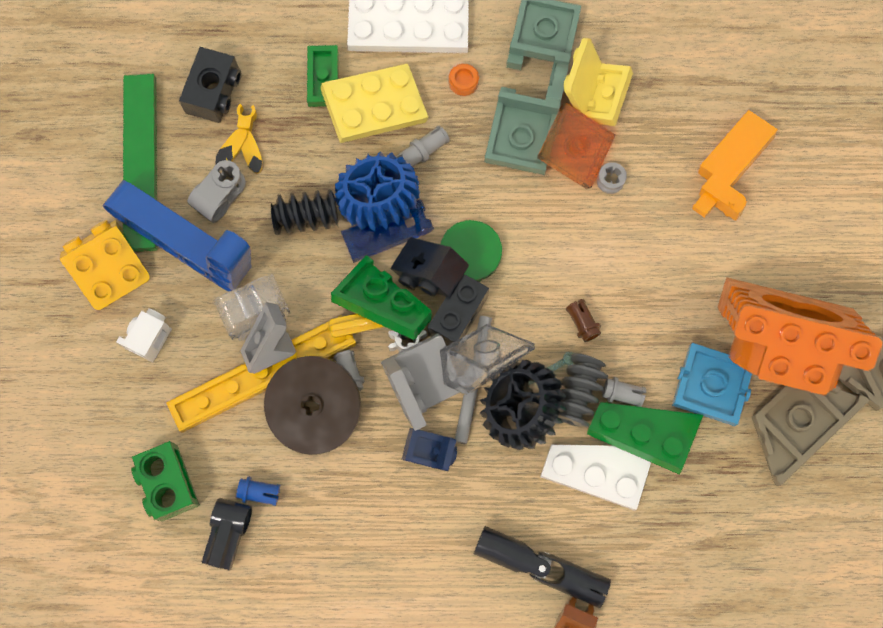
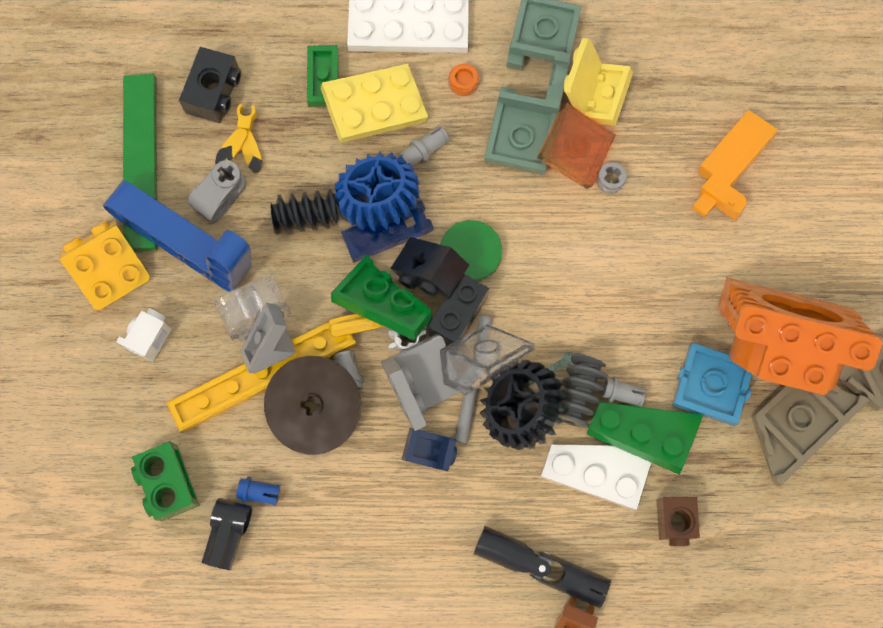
reddish brown pin [566,299,601,342] -> none
none -> reddish brown brick [656,496,700,546]

